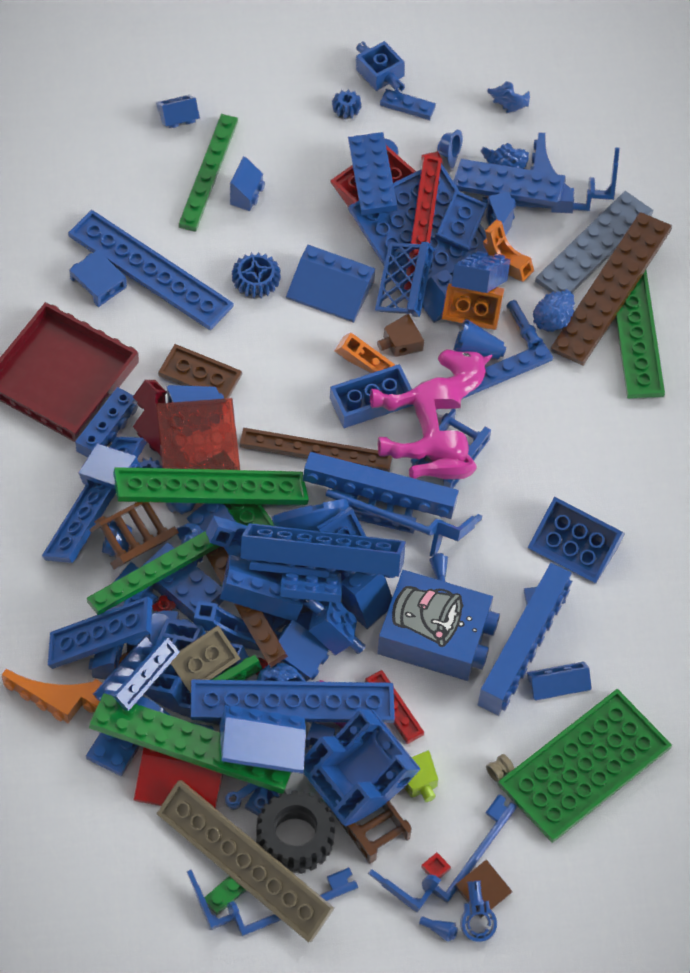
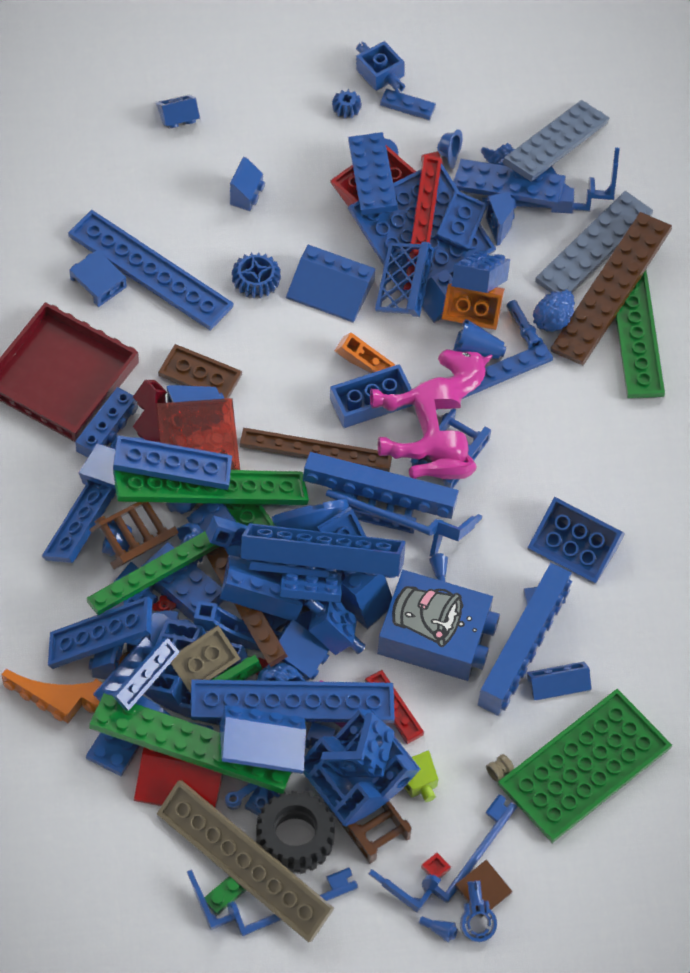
green plate [179,114,238,232] -> none
reddish brown torso [377,314,424,357] -> none
orange arch [483,220,534,282] -> none
blue hair [487,81,530,113] -> none
none -> blue plate [113,435,232,490]
none -> blue bracket [321,713,395,777]
none -> sand blue plate [503,100,610,182]

